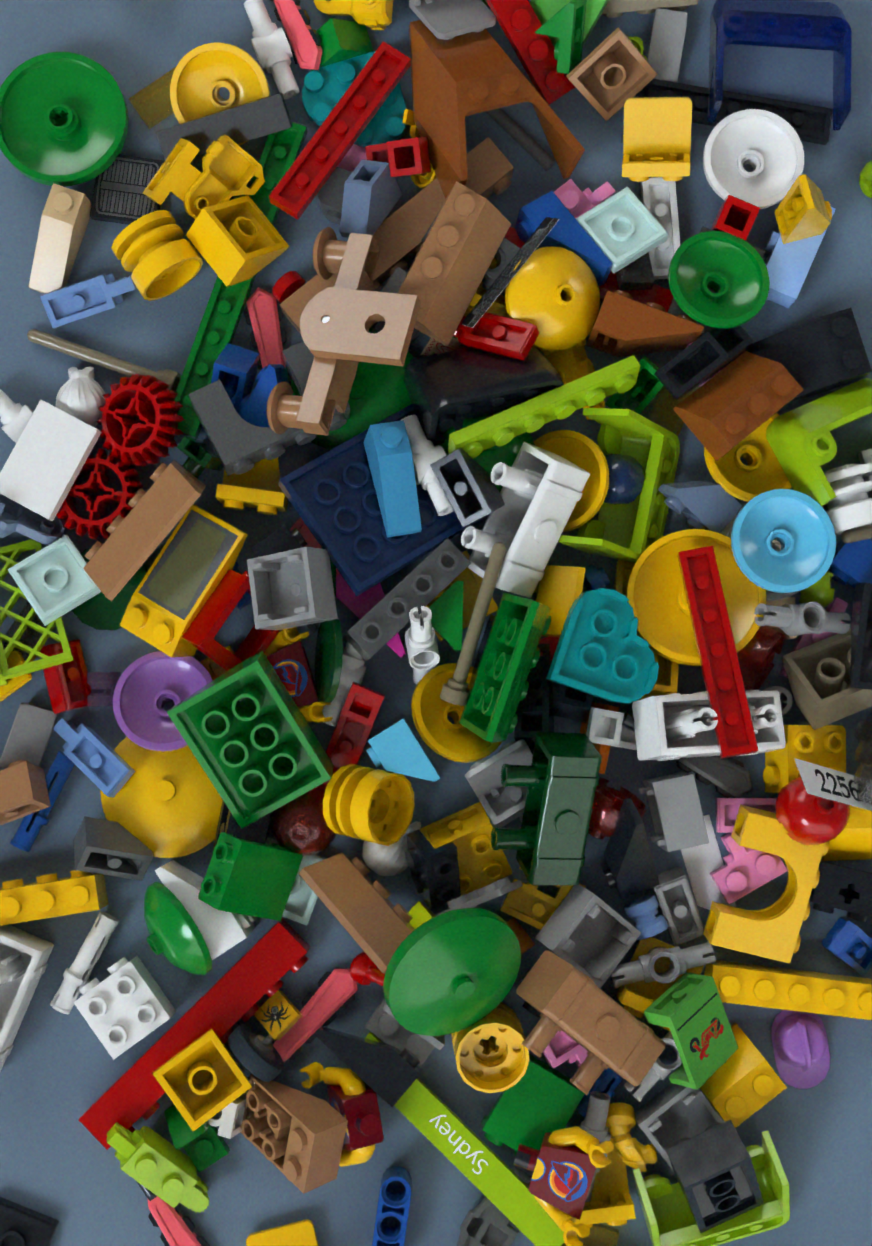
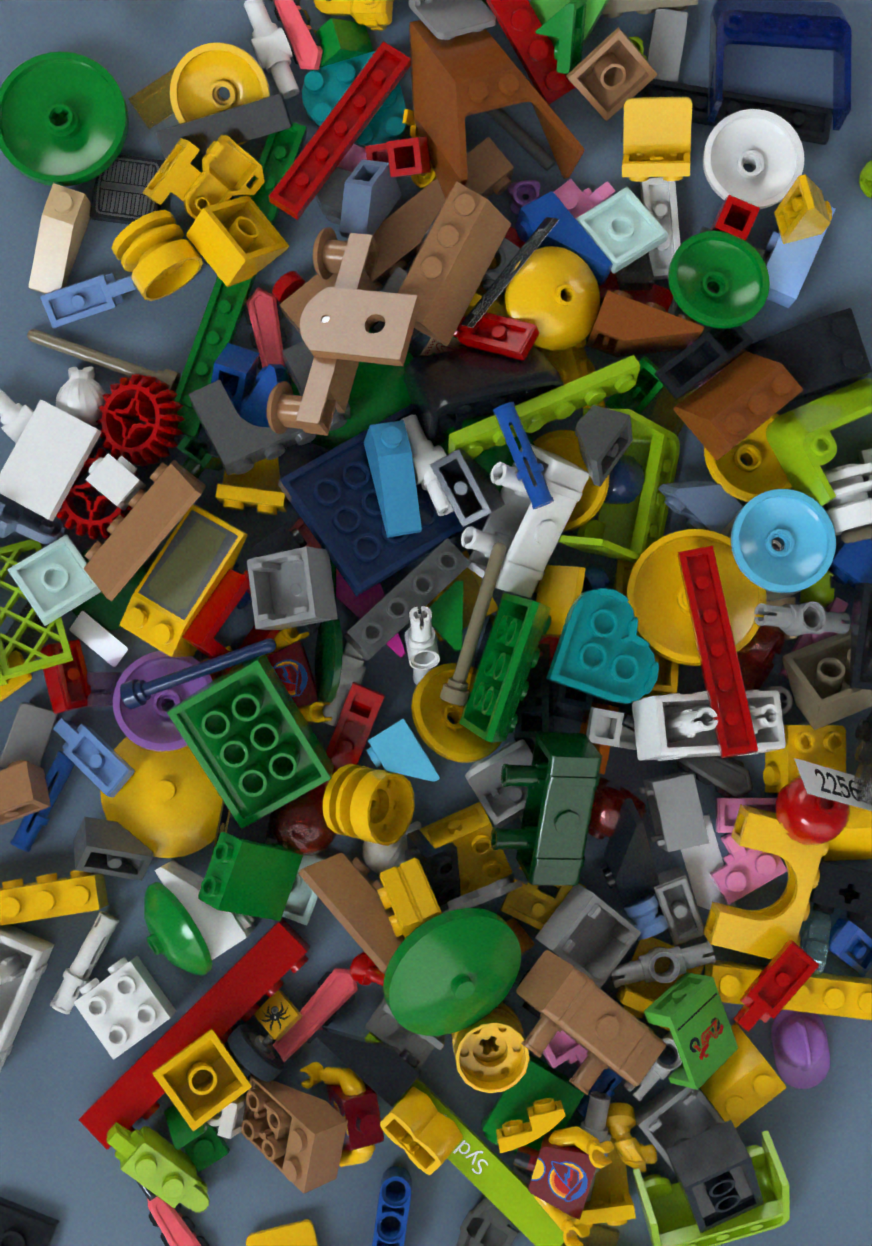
none -> white sticker [69,611,128,667]
none -> white brick [85,453,146,511]
none -> dark blue piece [120,638,276,709]
none -> yellow brick [377,858,442,939]
none -> yellow brick [380,1087,463,1175]
none -> blue pin [493,402,554,510]
none -> yellow slope [496,1098,565,1153]
none -> medium lavender plate [508,180,541,215]
none -> dark grey slope [575,405,633,486]
none -> red hinge [733,939,819,1032]
none -> clear light blue beam [801,909,831,976]

